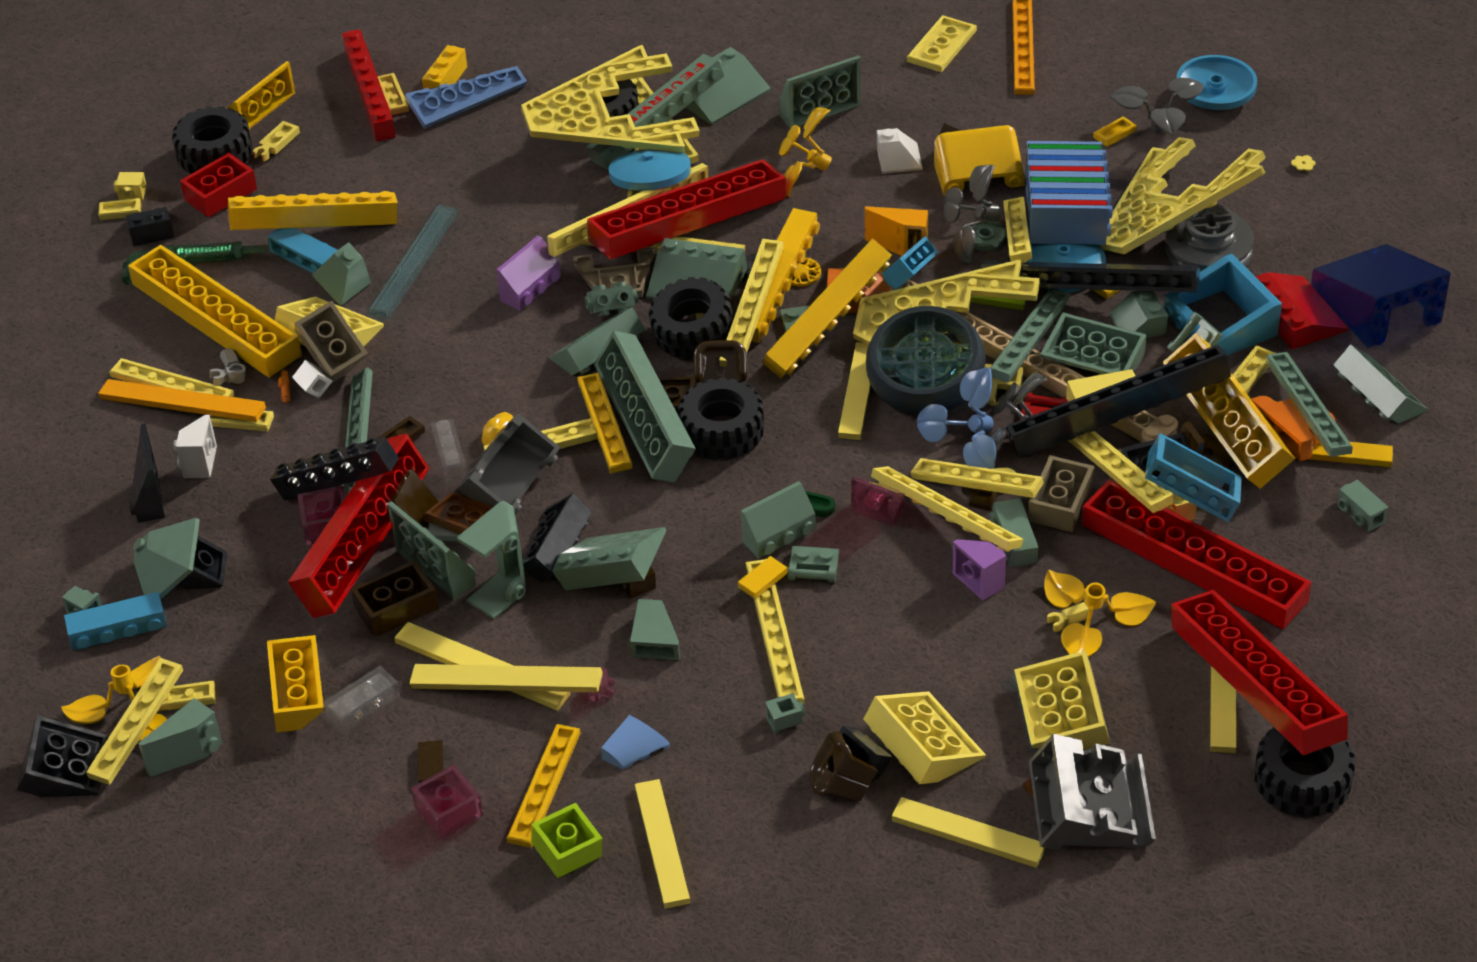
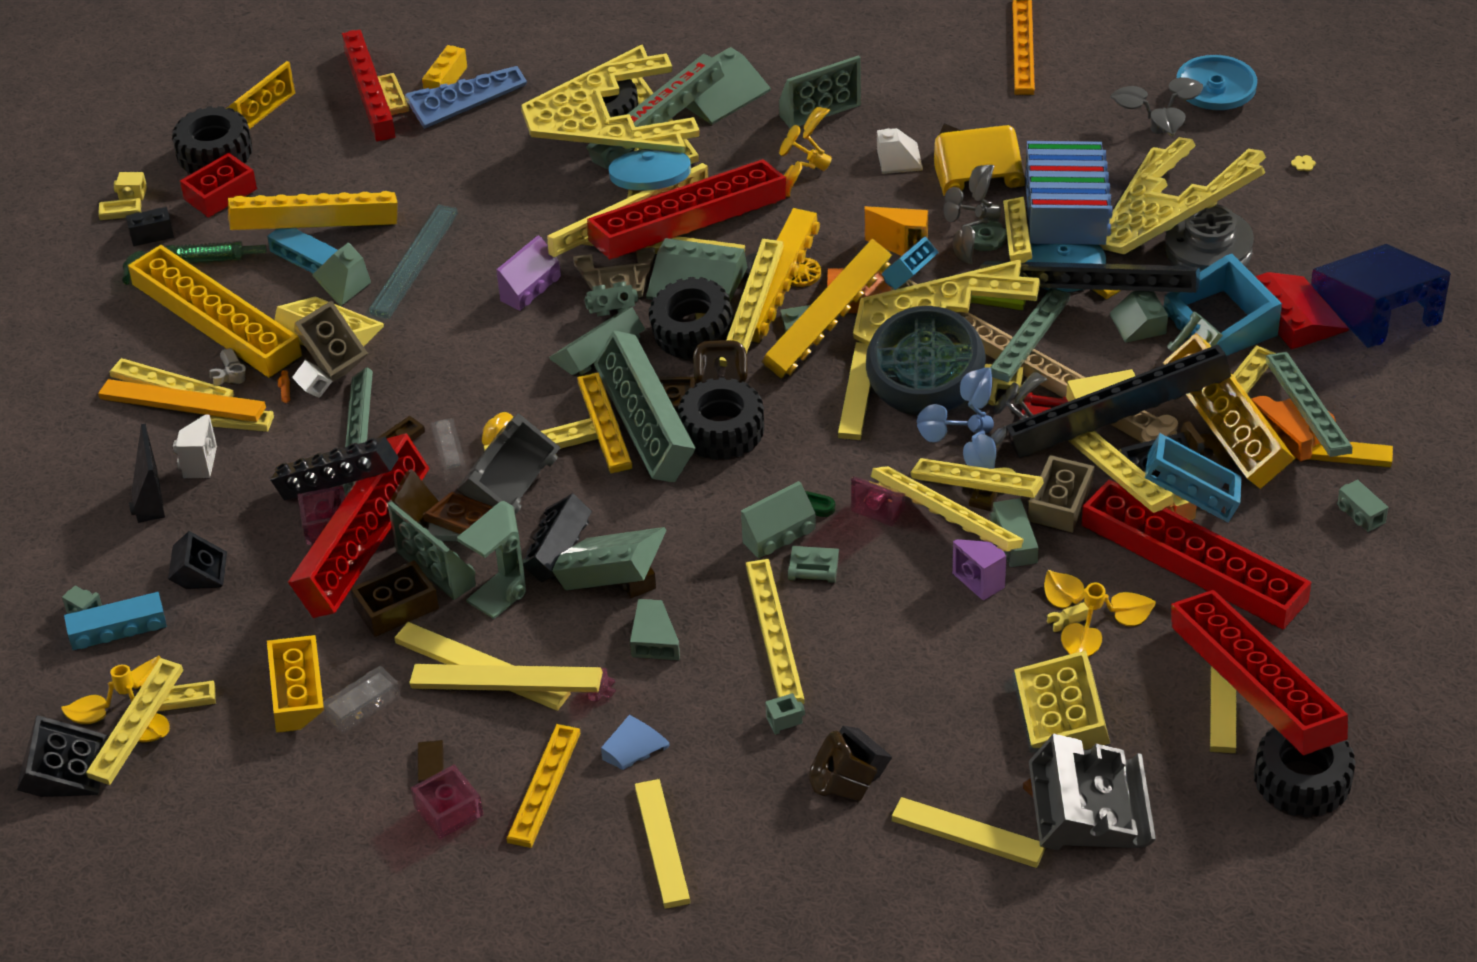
sand green slope [133,518,200,599] -> none
sand green slope [138,698,222,777] -> none
light yellow plate [253,121,300,161] -> none
lime brick [531,803,603,878] -> none
yellow tile [738,556,788,599] -> none
light yellow slope [863,692,986,784] -> none
light yellow tile [907,15,977,72] -> none
sand green slope [1040,313,1146,374] -> none
yellow tile [1093,116,1137,147] -> none
slope [1334,345,1428,423] -> none

